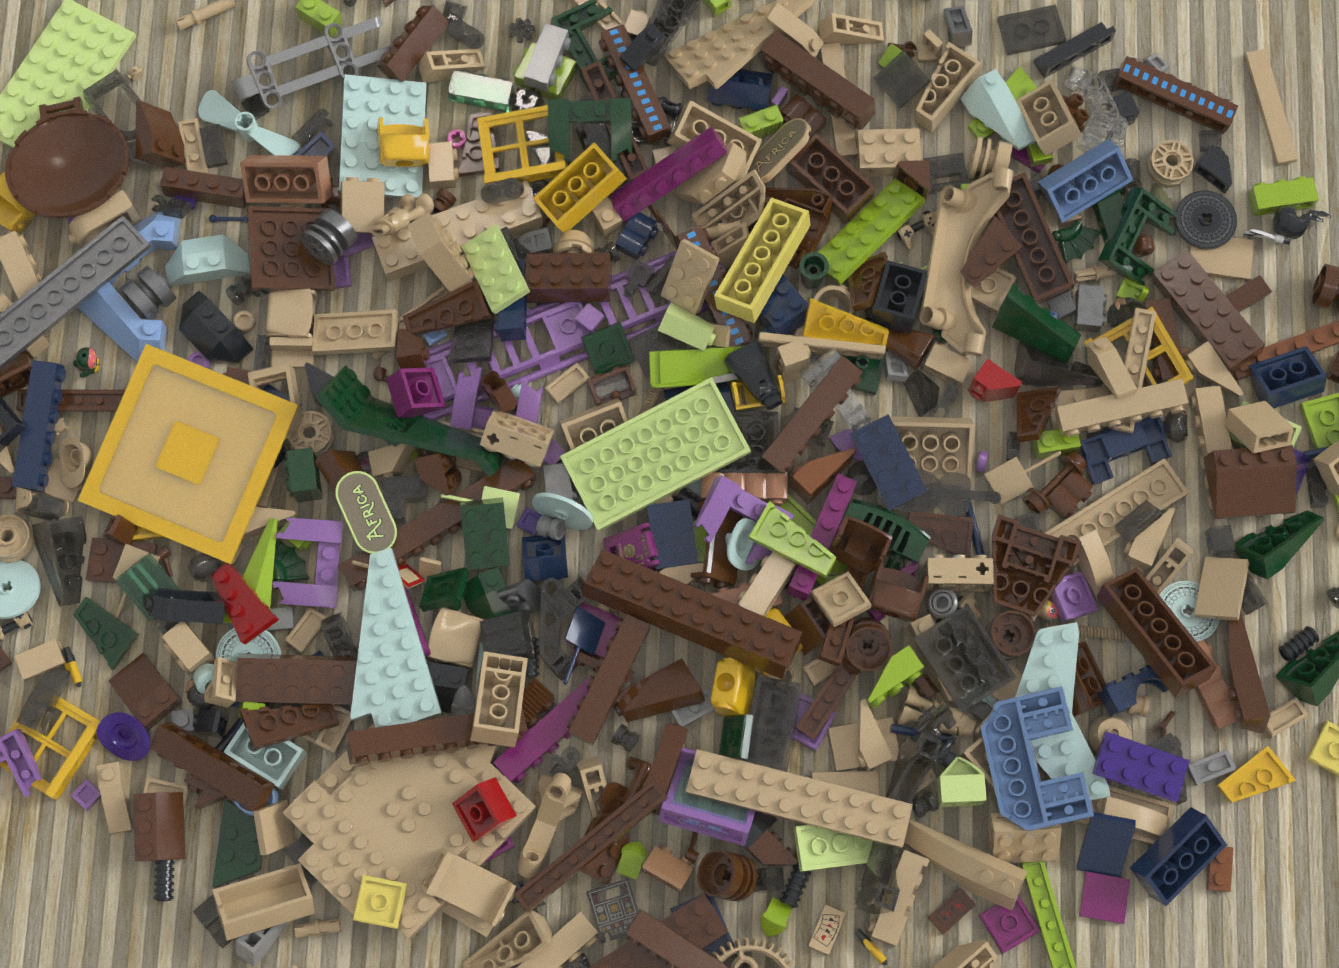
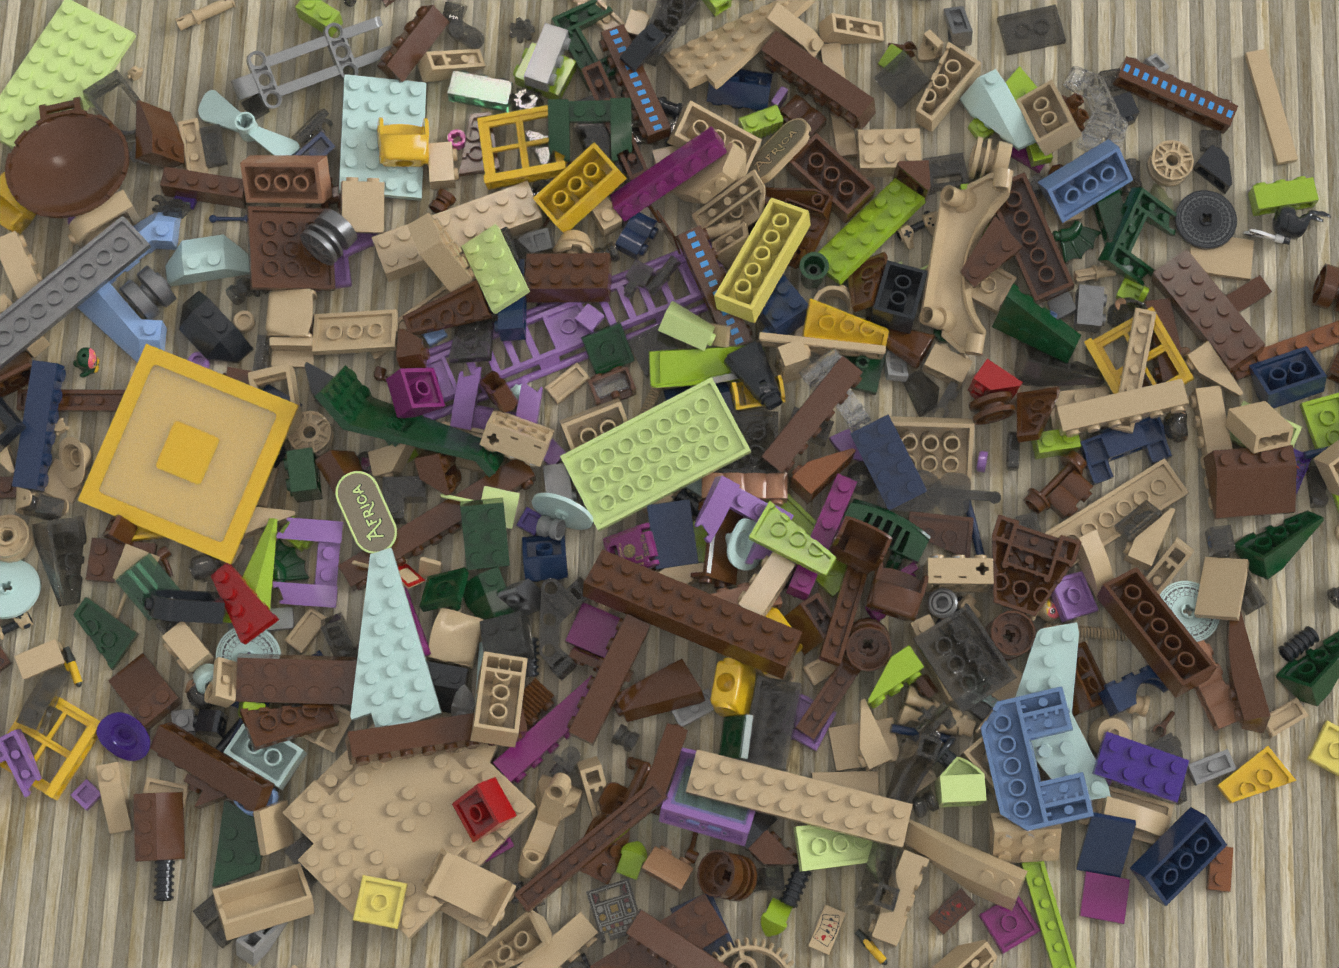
tan pin [294,918,341,939] -> none
tan piece [371,193,434,236] -> none
clear smoke piece [481,178,524,205] -> none
dark blue piece [563,606,606,685] -> none
tan plate [660,239,720,315] -> none
tan tile [811,571,871,627] -> none
tan piece [984,451,1061,504] -> none
black fence [1033,22,1116,78] -> none
tan slope [1087,337,1137,399] -> none
reddish brown piece [1133,234,1155,256] -> none
none -> reddish brown wheel [968,391,1016,425]

